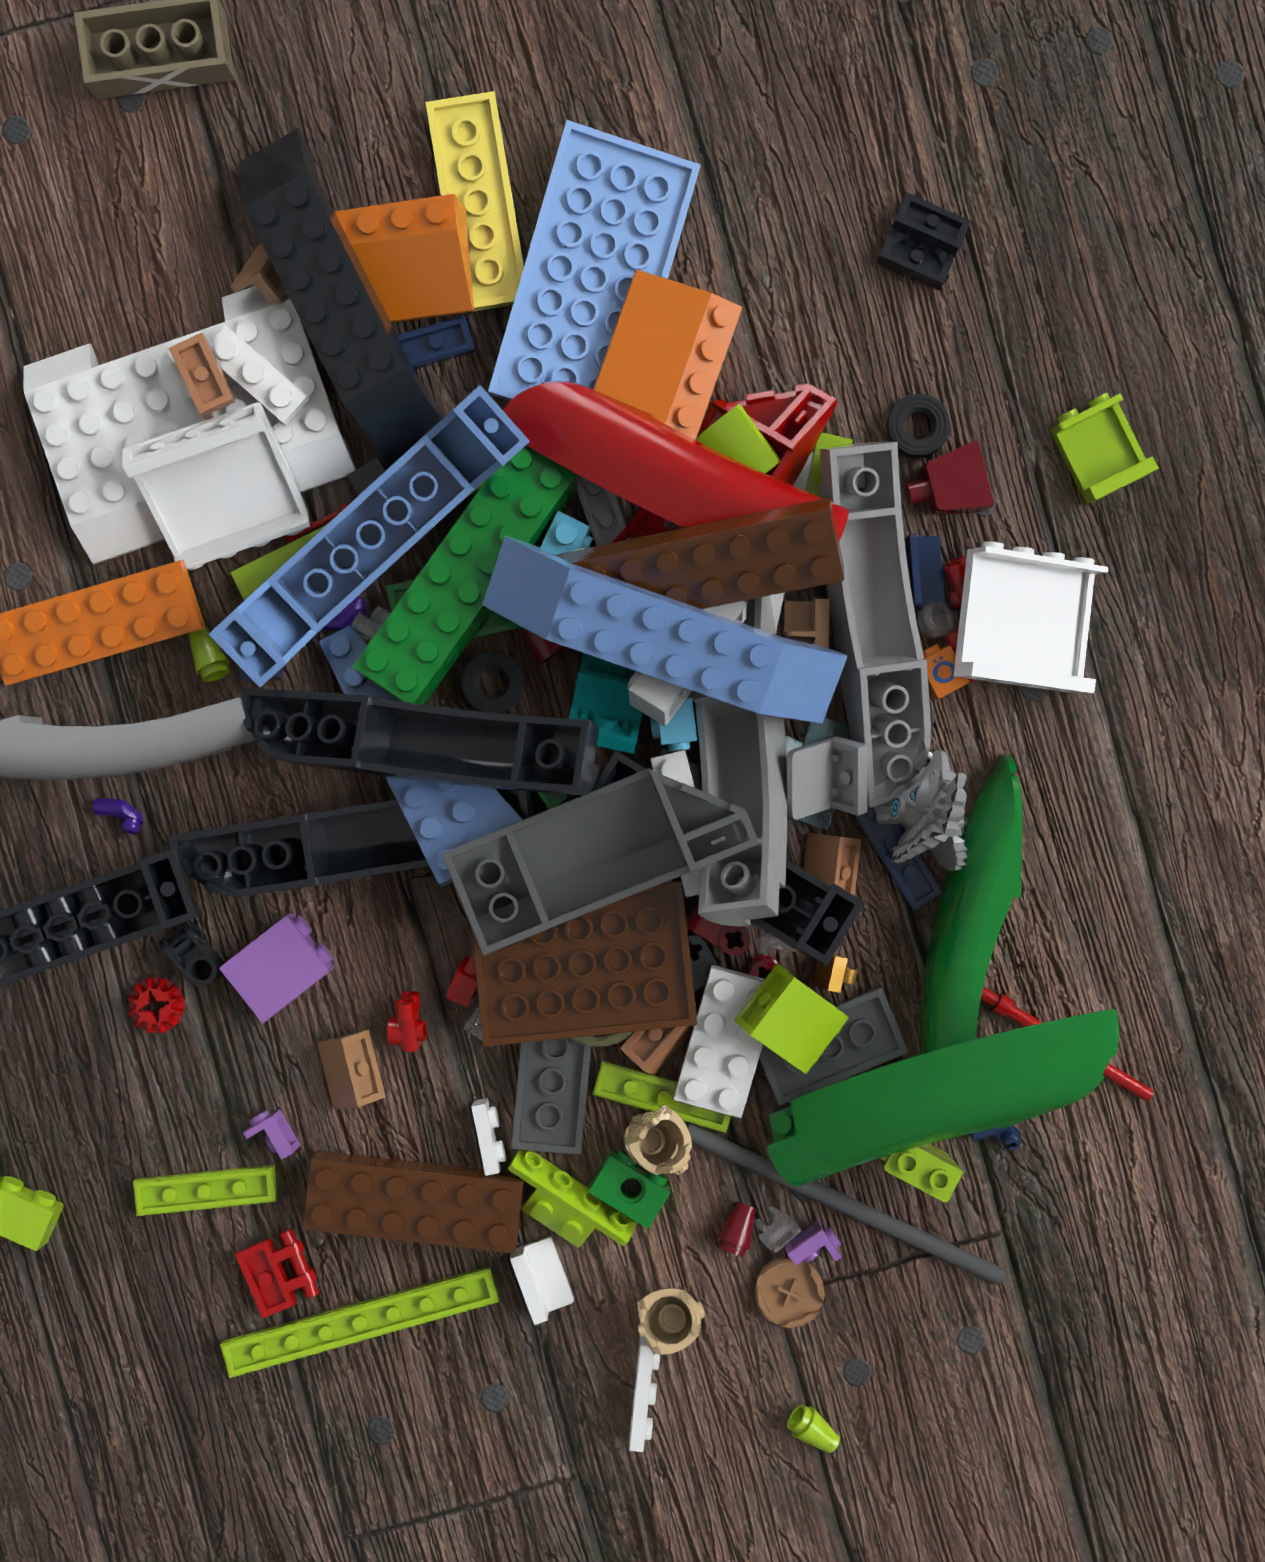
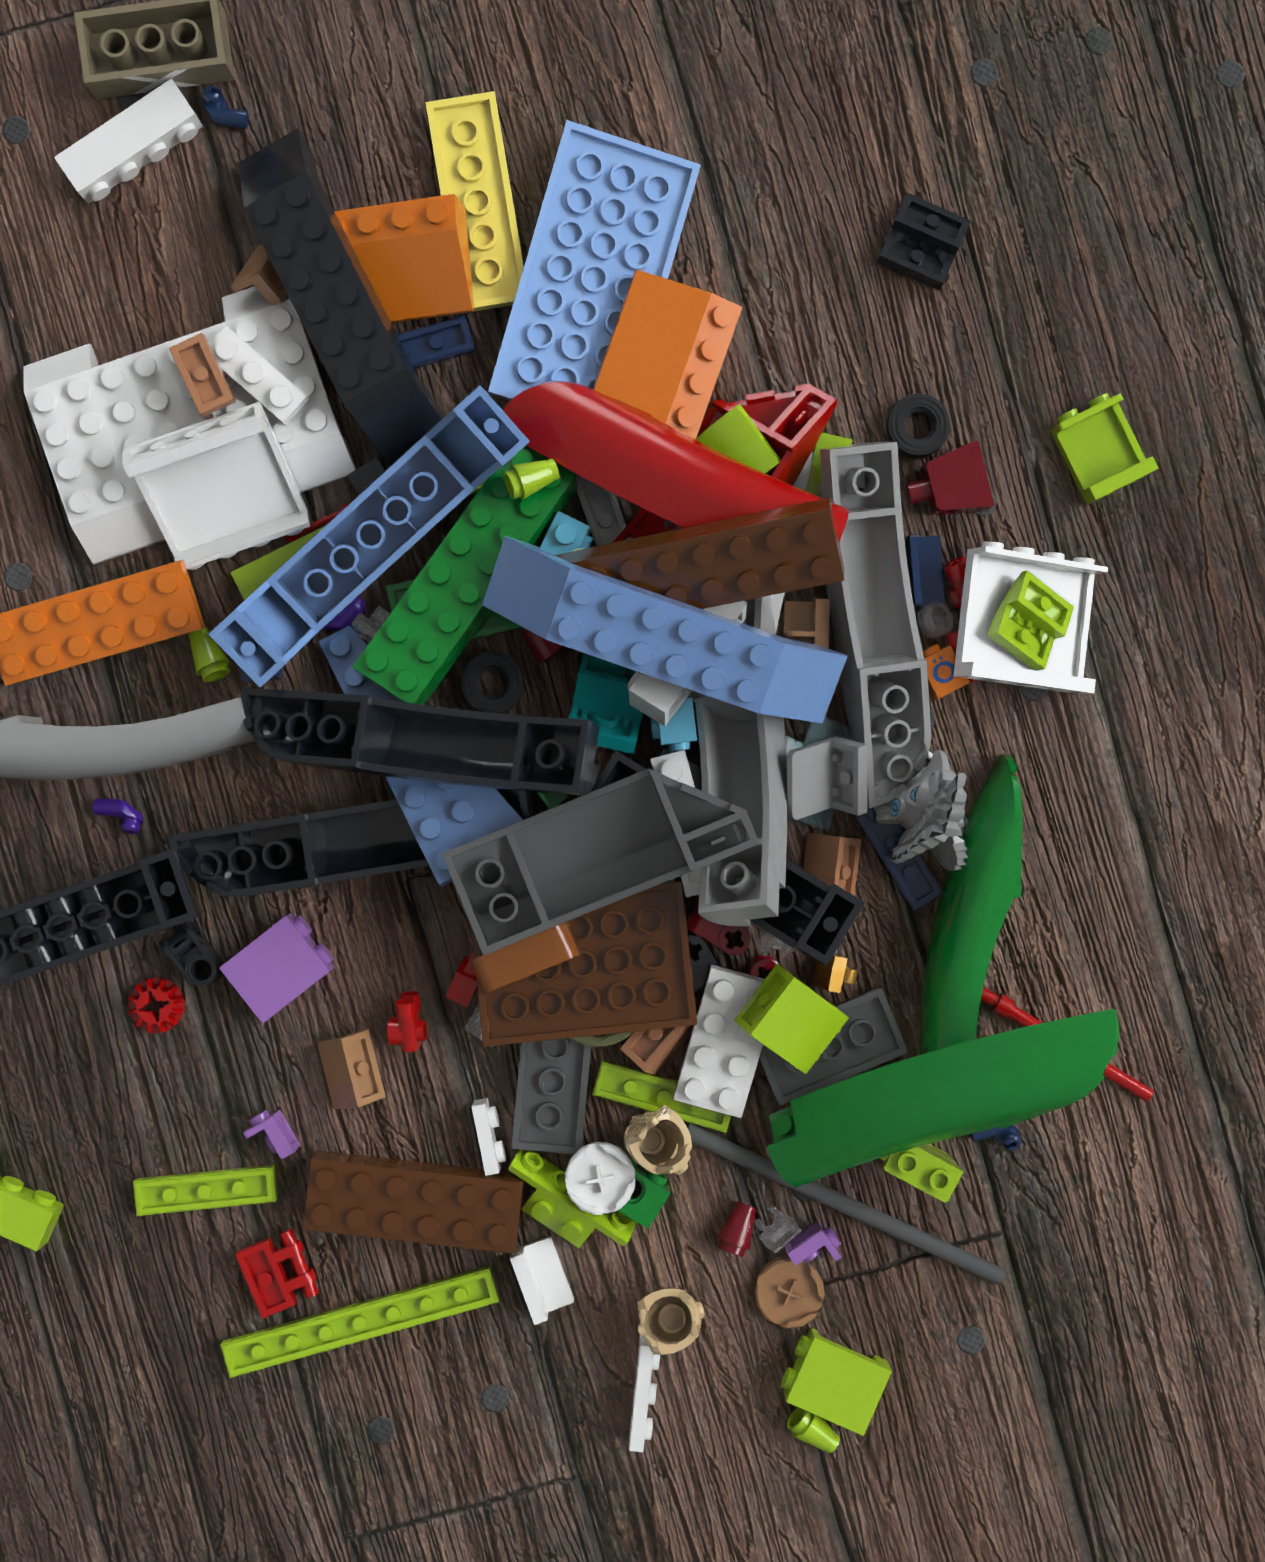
none -> white brick [54,78,204,204]
none -> dark blue arm [202,86,249,129]
none -> dark orange beam [470,922,580,995]
none -> lime cone [503,458,560,500]
none -> white tile [565,1142,635,1215]
none -> lime panel [781,1328,892,1436]
none -> lime slope [987,570,1074,671]

